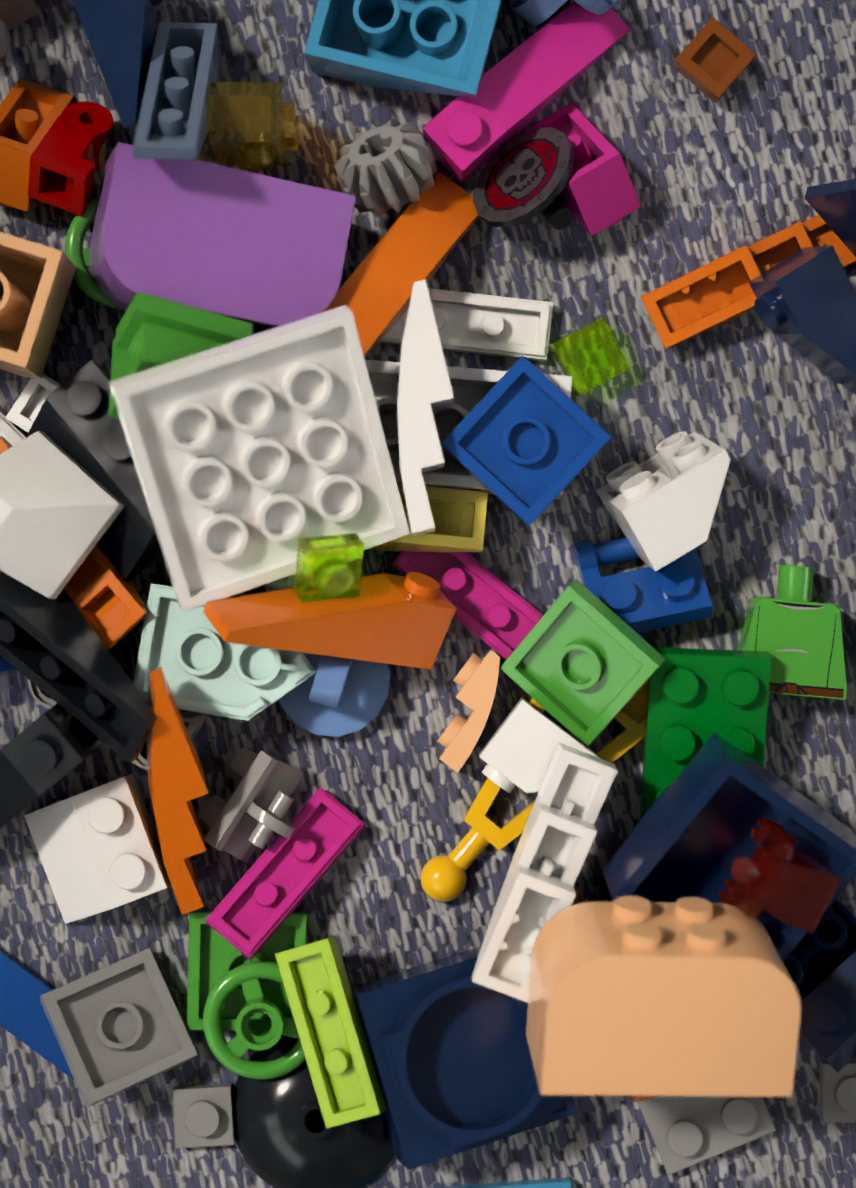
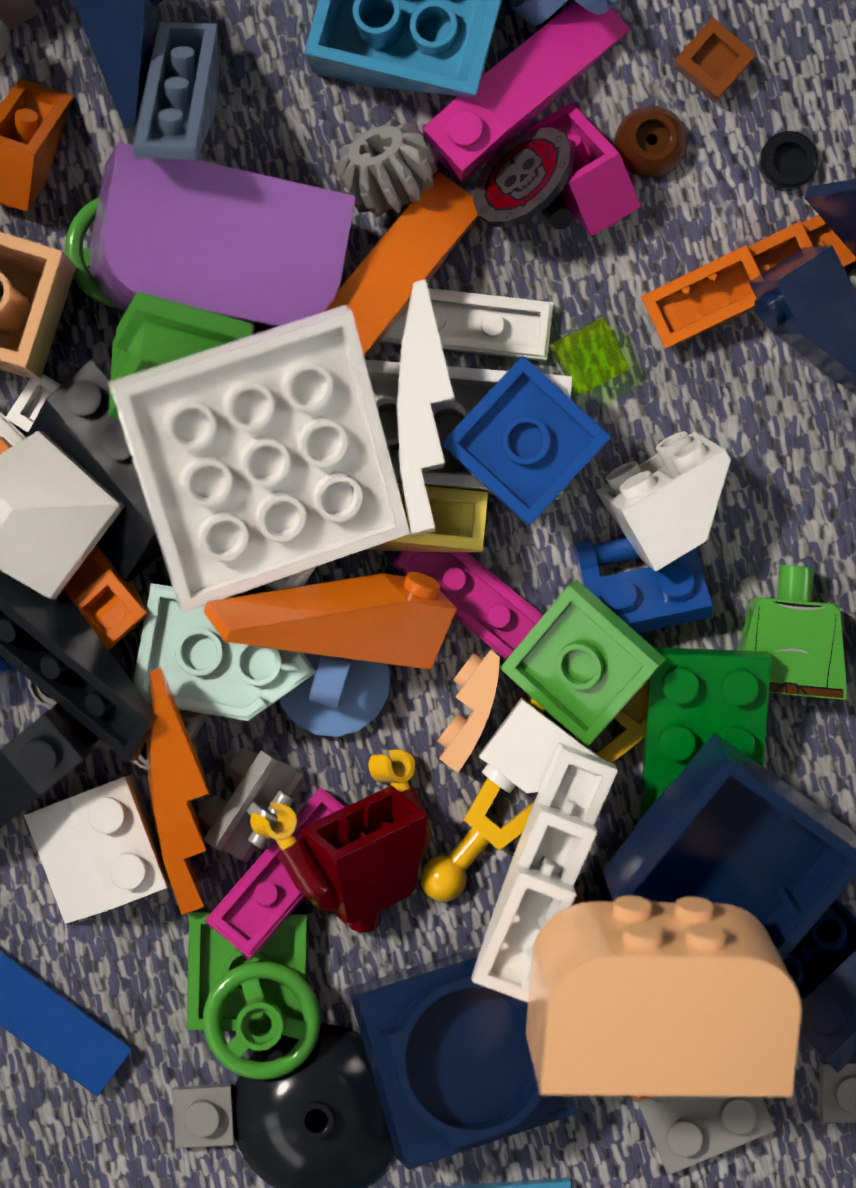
red leg [28,101,114,216] -> none
light grey plate [39,948,198,1108] -> none
clear yellow brick [209,82,300,171] -> none
lime plate [275,936,387,1129] -> none
clear neon green plate [294,533,364,603] -> none
clear red piece [719,818,842,933] -> none
none -> dark red torso [250,750,432,933]
none -> reddish brown plate [614,105,687,177]
none -> black tile [758,131,818,191]

